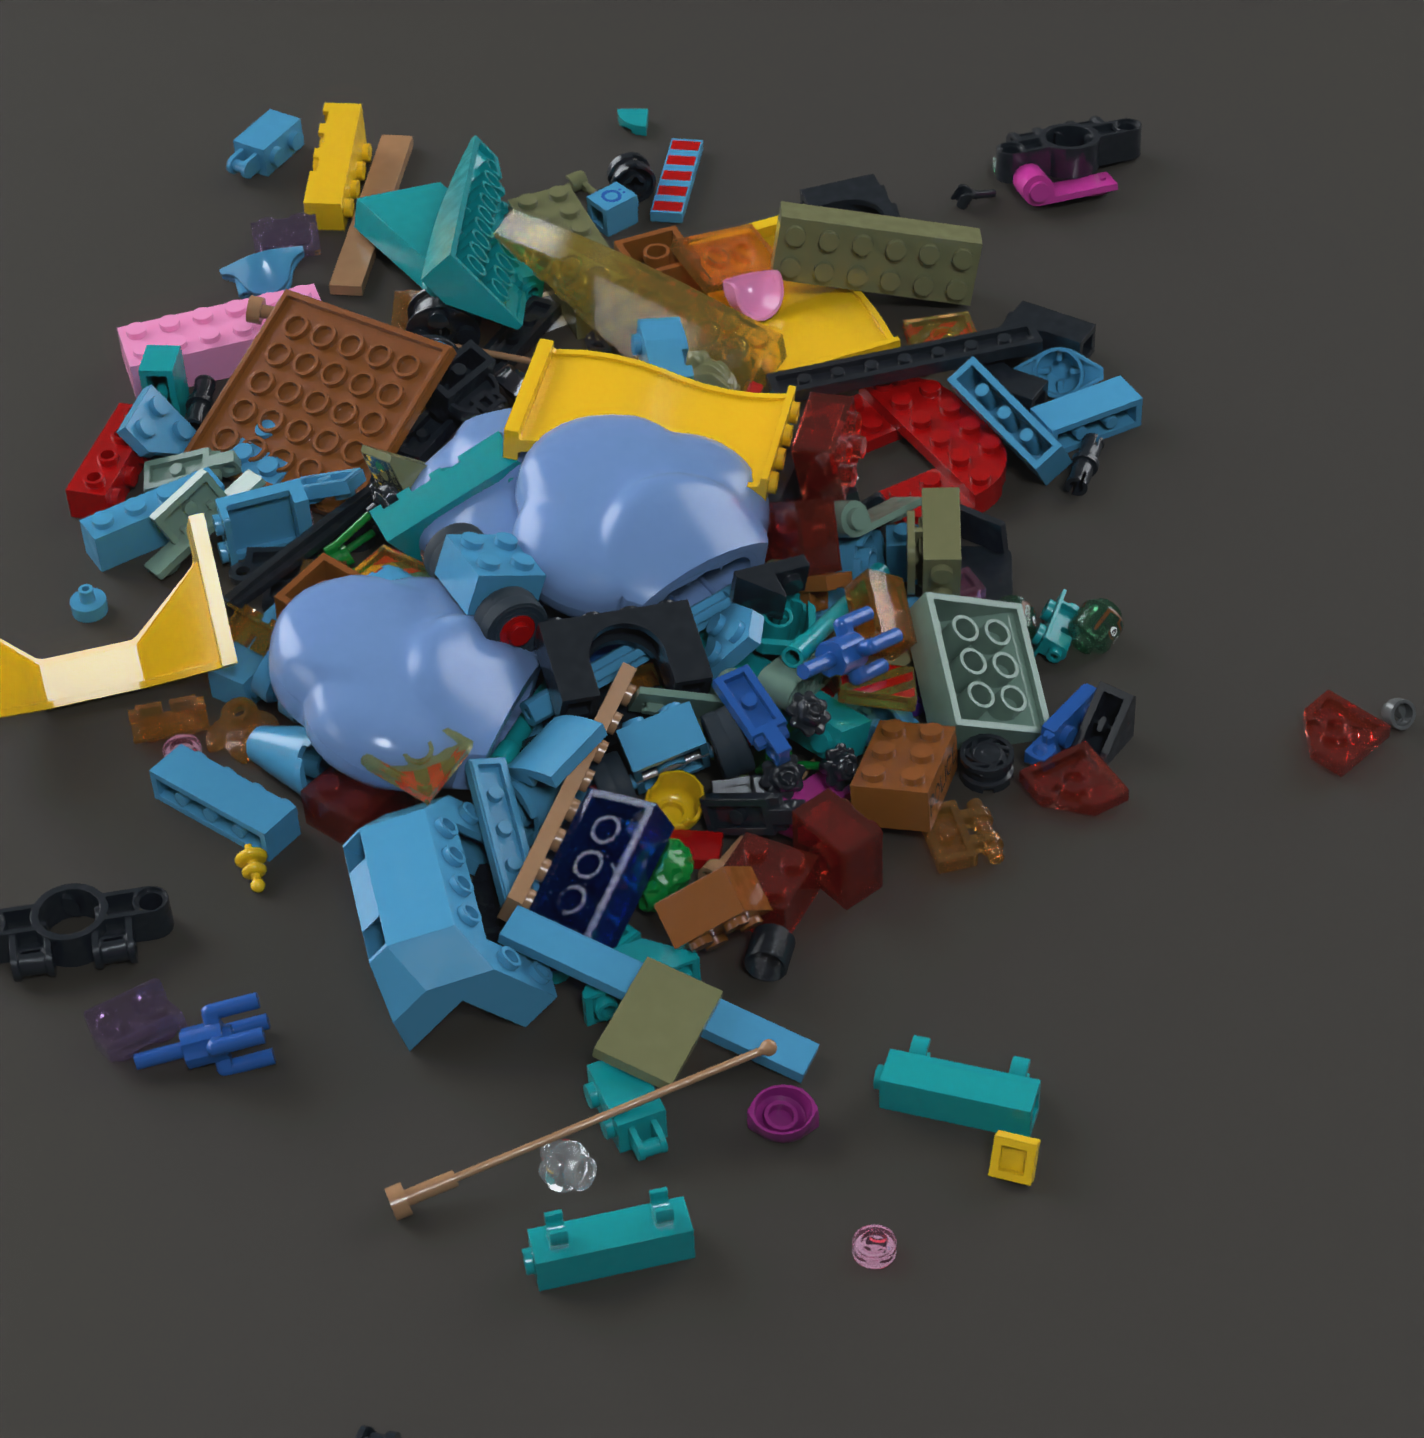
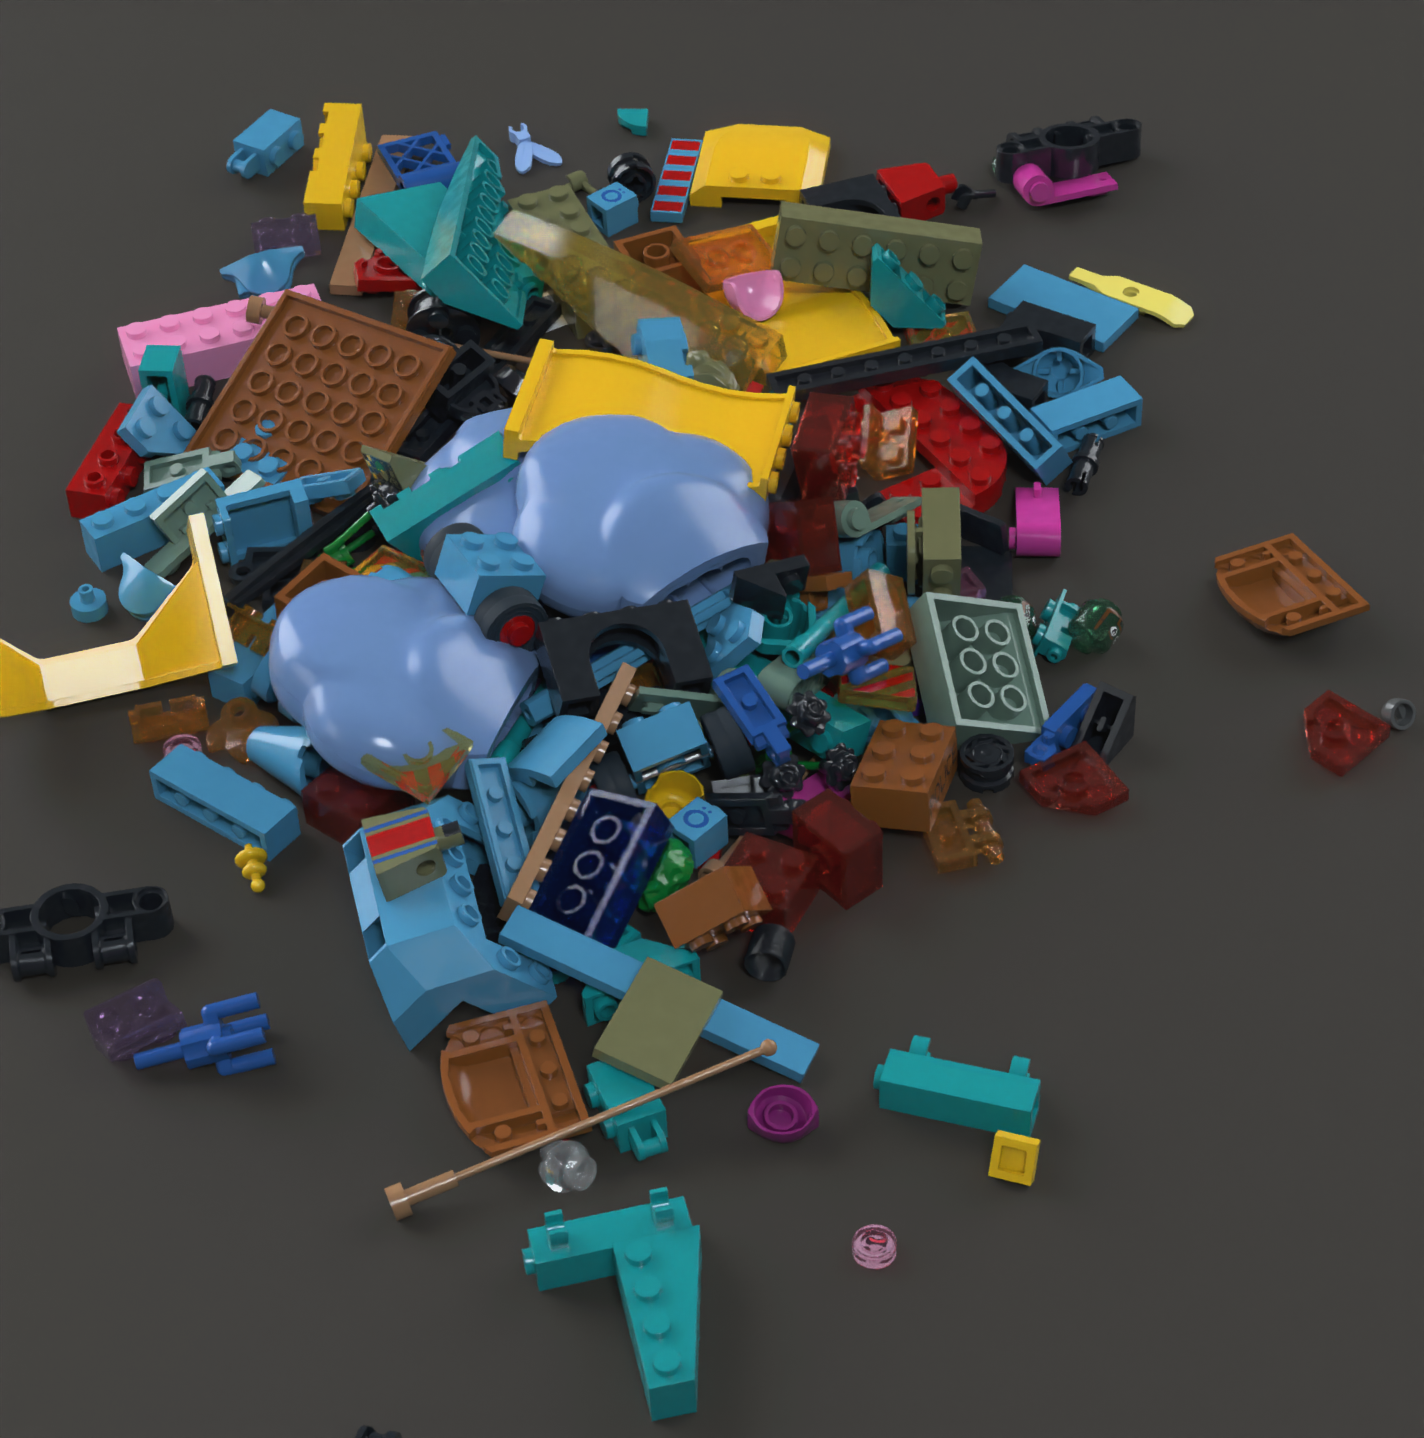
none -> dark azure hat [118,552,176,622]
none -> red plate [353,248,423,294]
none -> olive torso [361,807,465,902]
none -> blue piece [377,131,460,190]
none -> dark orange slope [440,1000,593,1158]
none -> light blue piece [509,122,562,174]
none -> teal wedge [612,1225,702,1421]
none -> dark azure brick [665,797,729,869]
none -> yellow wedge [689,124,831,208]
none -> clear orange bracket [858,404,918,481]
none -> teal slope [870,243,946,329]
none -> red torso [877,163,958,221]
none -> dark azure tile [988,264,1139,353]
none -> dark pink door [1009,482,1061,557]
none -> light yellow piece [1069,267,1194,328]
none -> dark orange slope [1215,533,1370,636]

